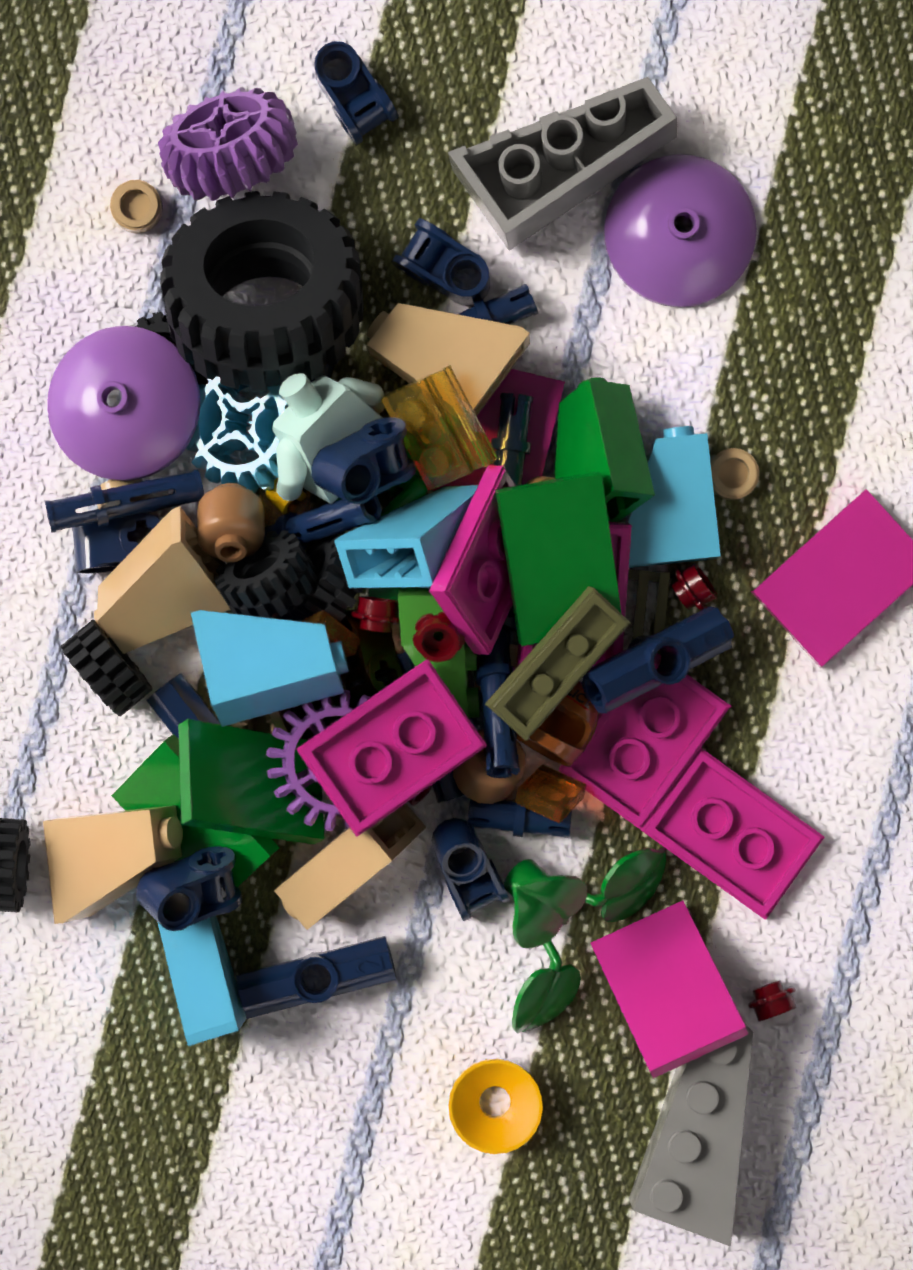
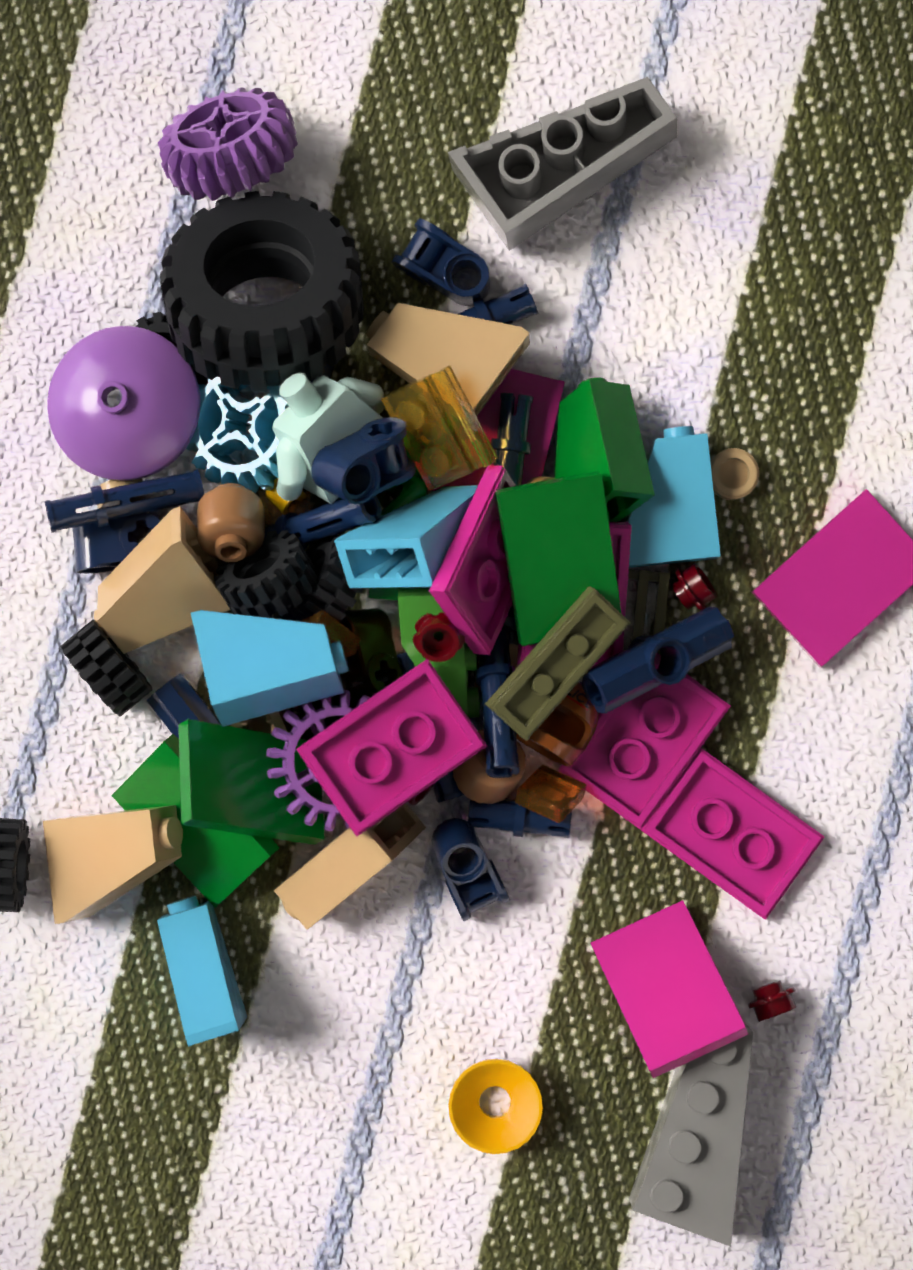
tan tile [110,180,163,233] -> none
dark blue piece [136,846,242,931] -> none
dark blue piece [236,936,397,1019] -> none
dark blue piece [314,41,399,146] -> none
dark red plate [352,596,400,633] -> none
green plant [504,847,666,1034] -> none
medium lavender dish [604,154,757,307] -> none

